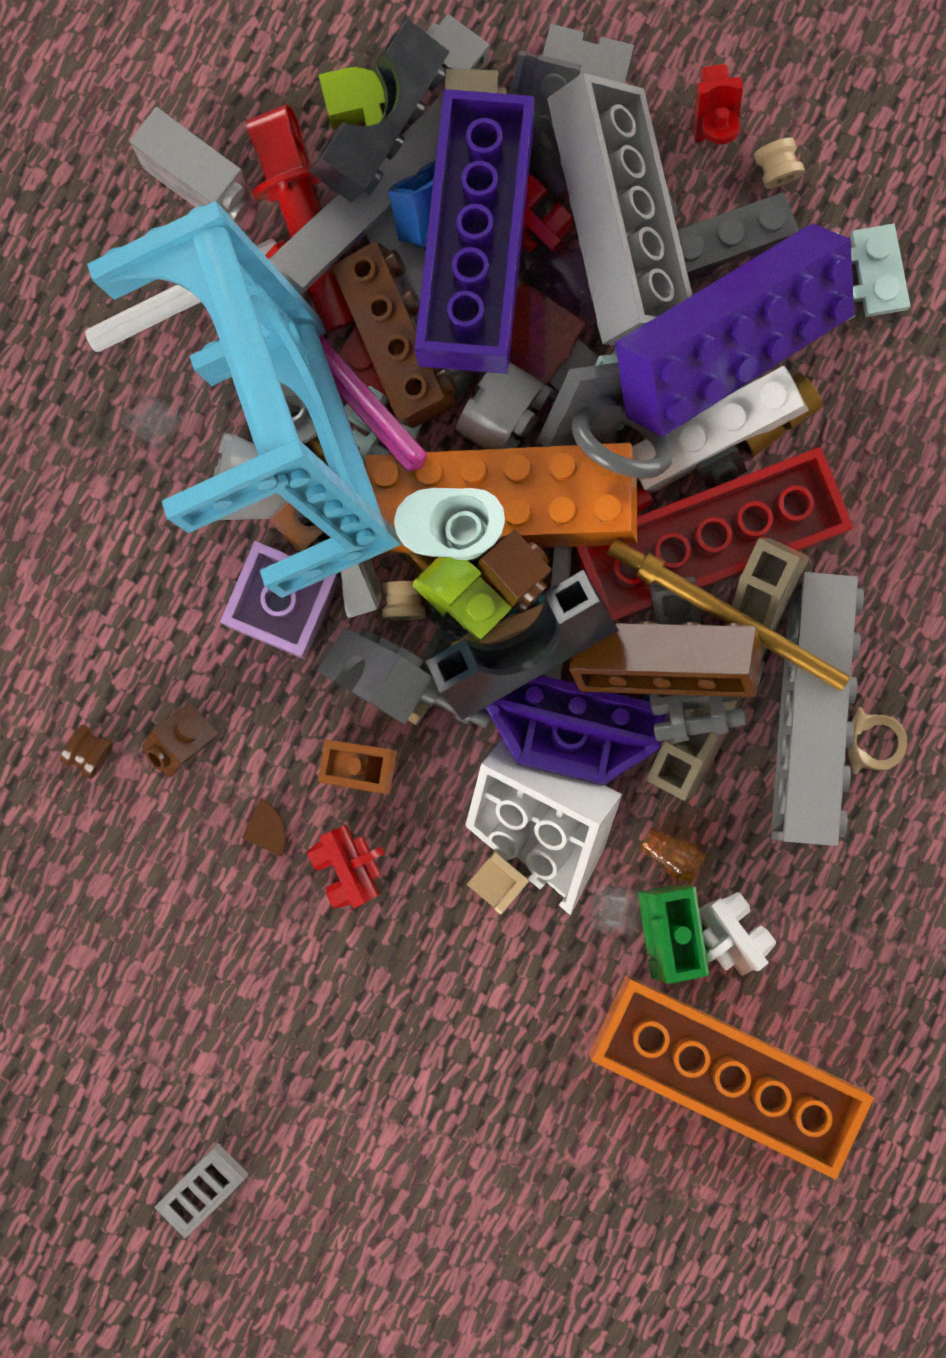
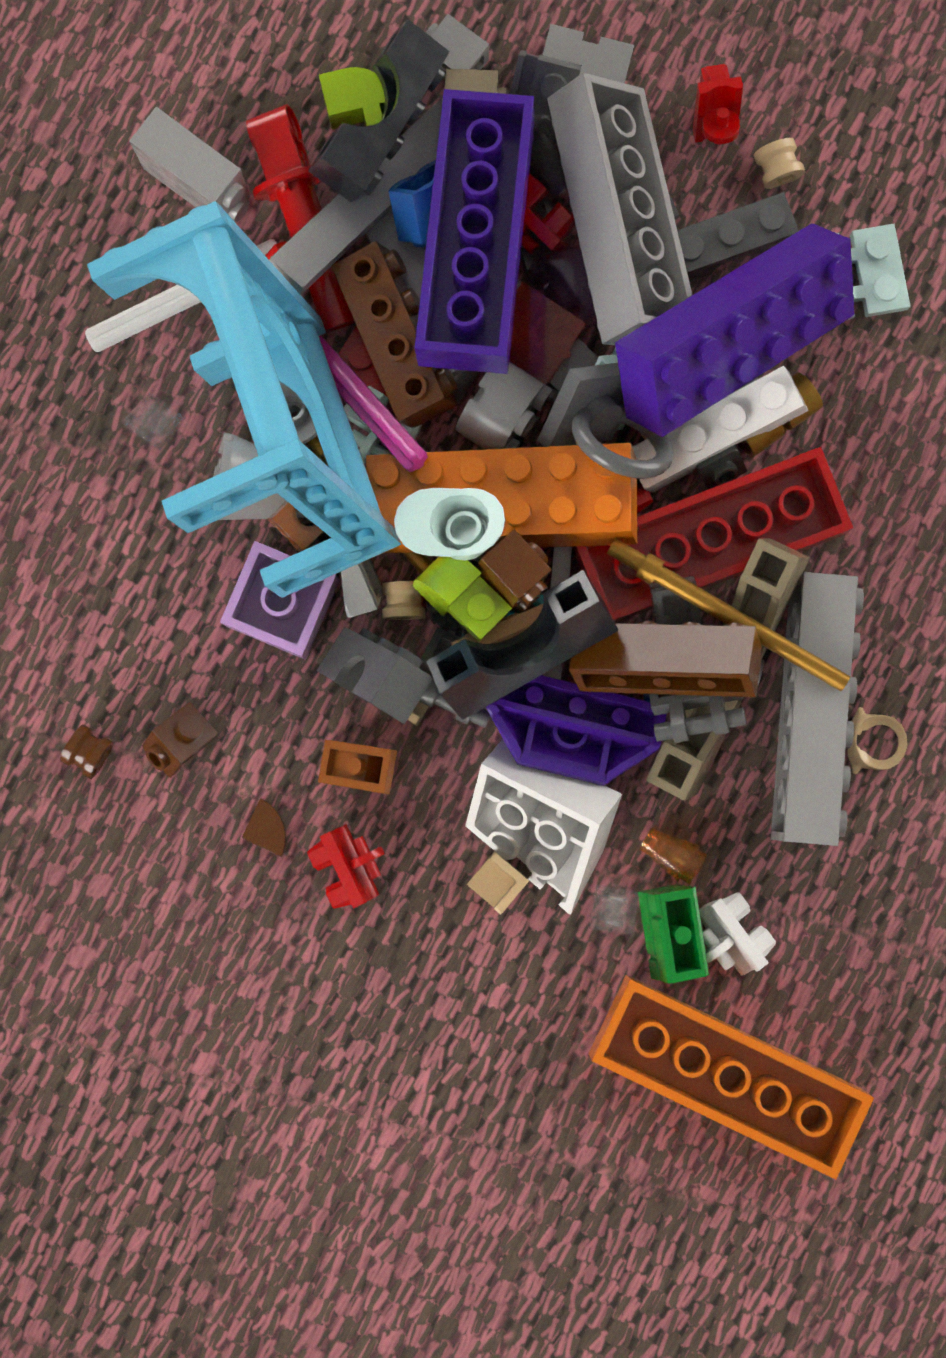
light grey slope [154,1142,248,1239] -> none

